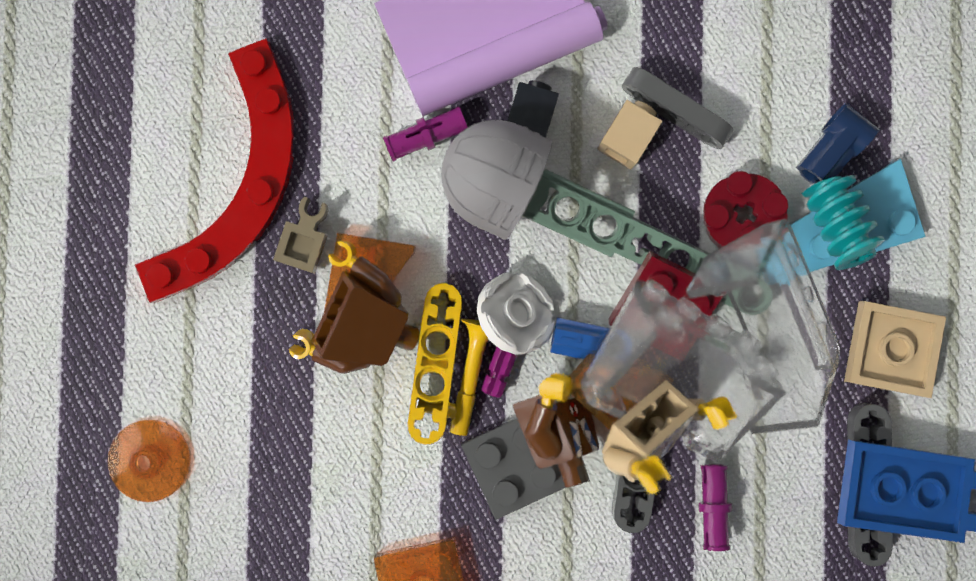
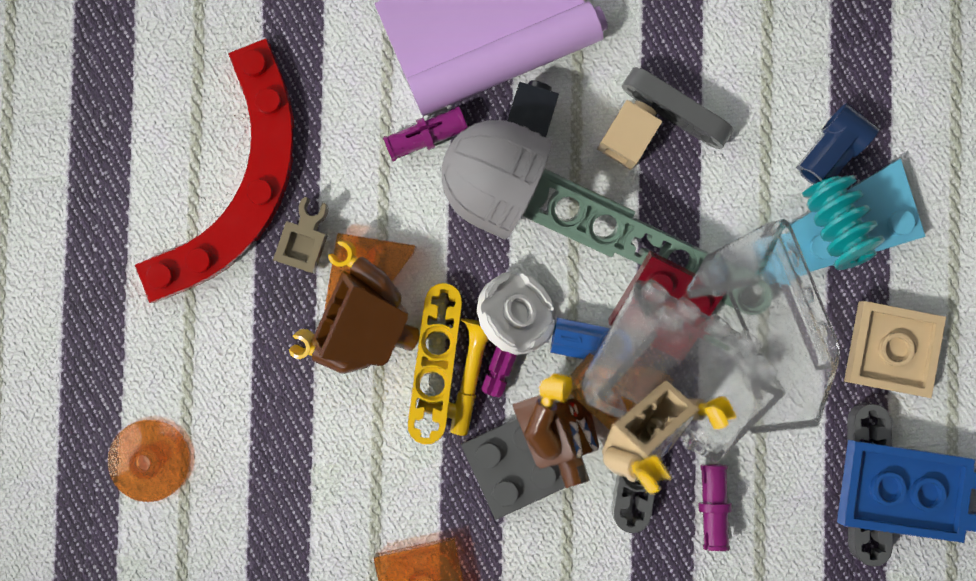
dark red plate [703,171,788,256] -> none

